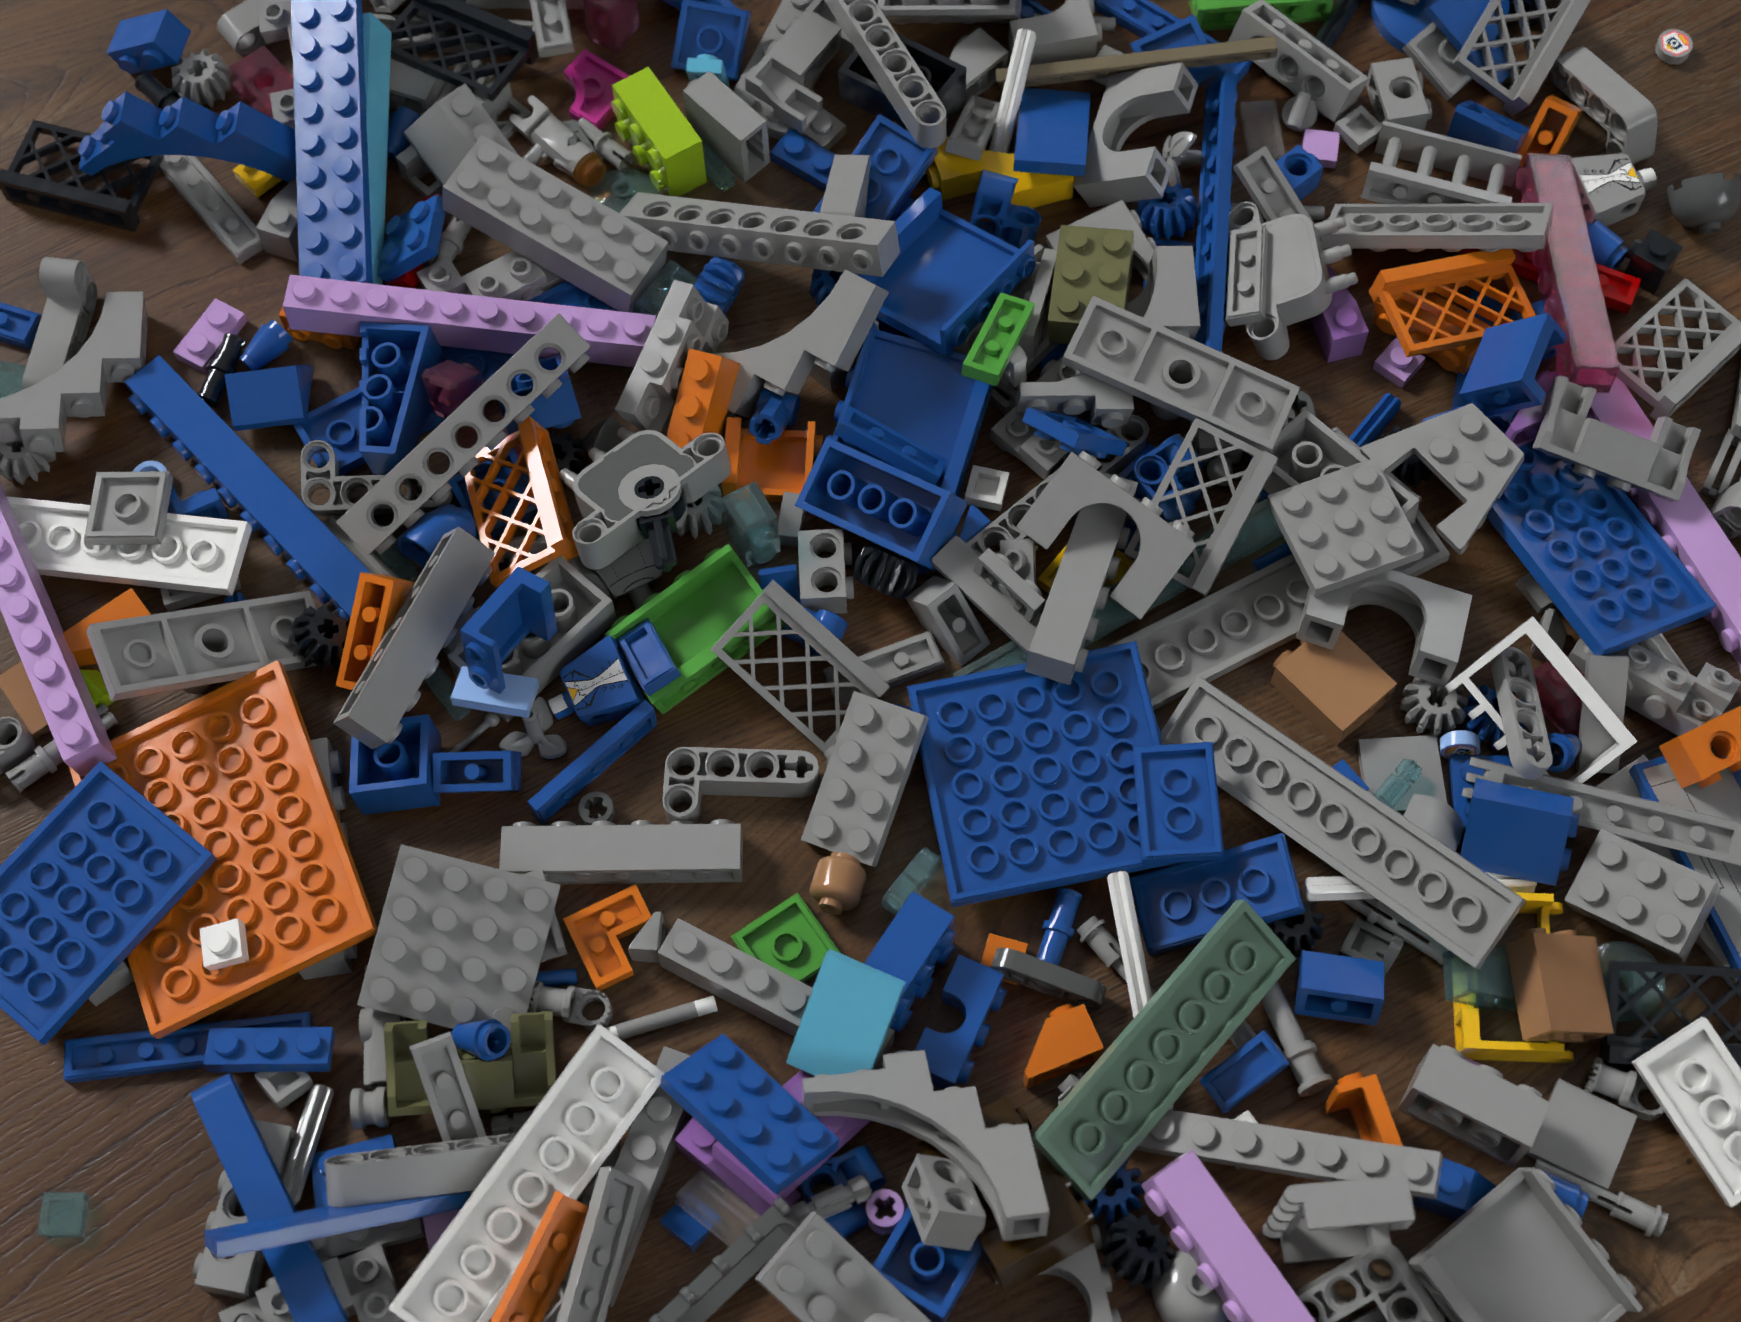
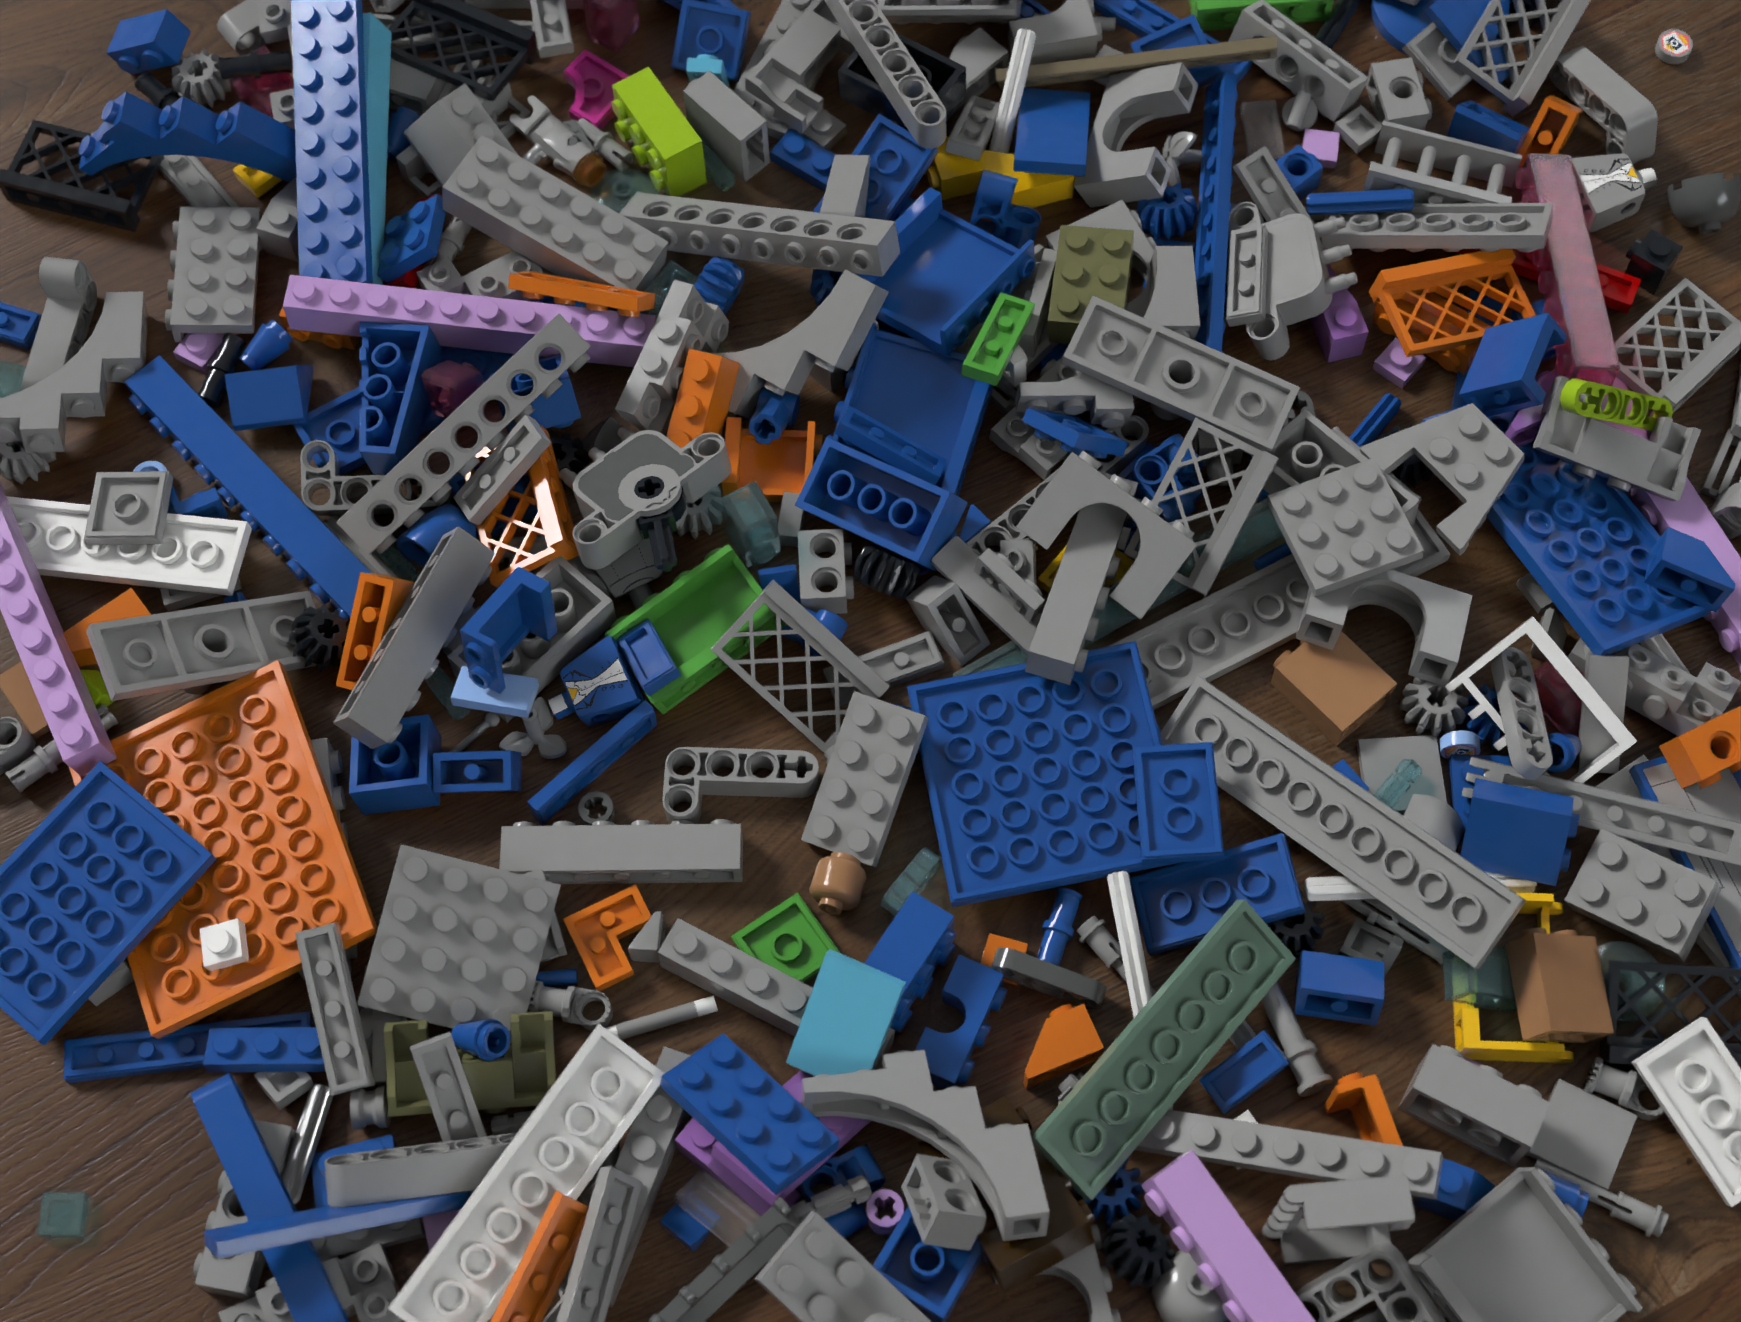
white plate [965,465,1009,512] -> none
blue brick [1574,220,1629,270] -> none
none -> light grey bracket [165,207,262,343]
none -> black pin [219,50,293,80]
none -> light grey tile [295,923,375,1096]
none -> light grey plate [453,414,552,525]
none -> orange plate [508,271,656,317]
none -> blue axle [1306,189,1414,215]
none -> lime beam [1560,378,1673,431]
none -> blue slope [1644,527,1735,612]

